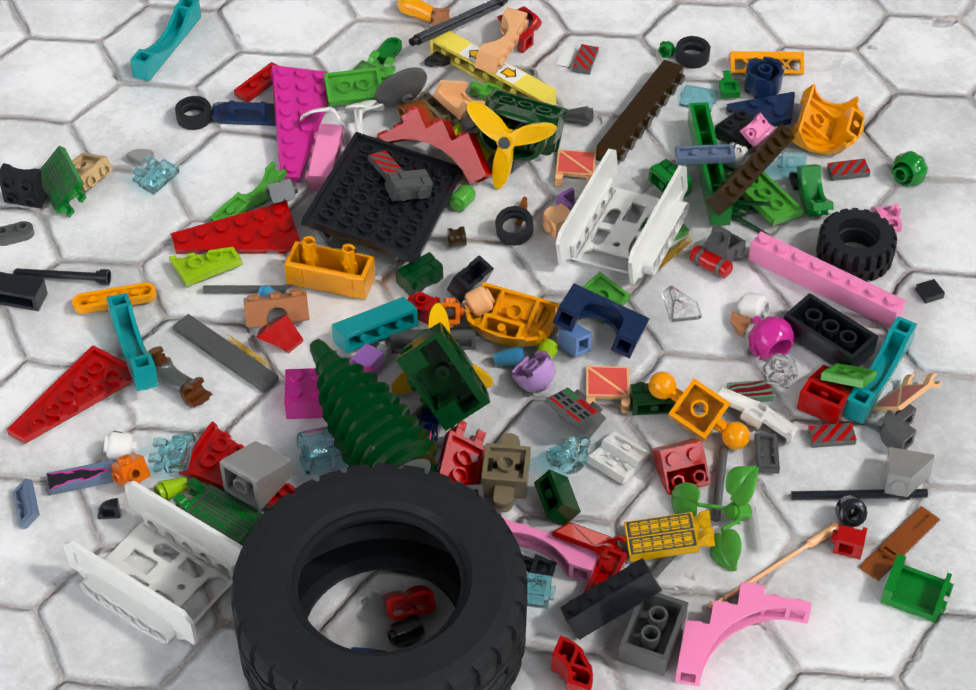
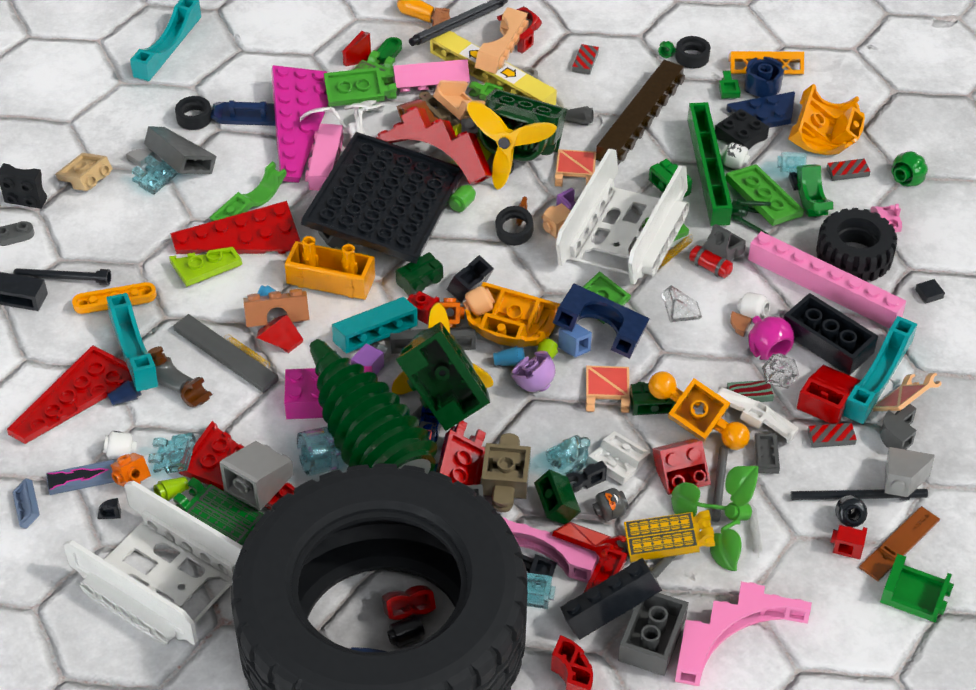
green tile [40,146,87,217] -> none
dark grey bar [203,285,286,294] -> none
red plate [234,62,279,102] -> none
brick [265,179,298,205] -> none
tile [368,150,403,180] -> none
dark grey dish [375,67,427,107] -> none
dark grey brick [385,169,433,201] -> none
black tile [425,51,450,67] -> none
dark brown wheel [447,226,467,248] -> none
dark grey slope [544,387,606,438] -> none
white sticker [556,47,579,68] -> none
sand blue tile [674,144,736,165] -> none
clear light blue piece [679,84,718,112] -> none
dark brown brick [705,123,795,216] -> none
light nougat piece [708,522,839,610] -> none
bright pink piece [740,113,775,147] -> none
bright green plate [821,363,877,388] -> none
none -> dark blue cone [107,380,142,406]
none -> dark grey slope [144,126,217,174]
none -> red slope [342,31,371,66]
none -> bright pink brick [393,59,470,92]
none -> black plate [566,461,607,493]
none -> dark grey head [592,488,628,521]

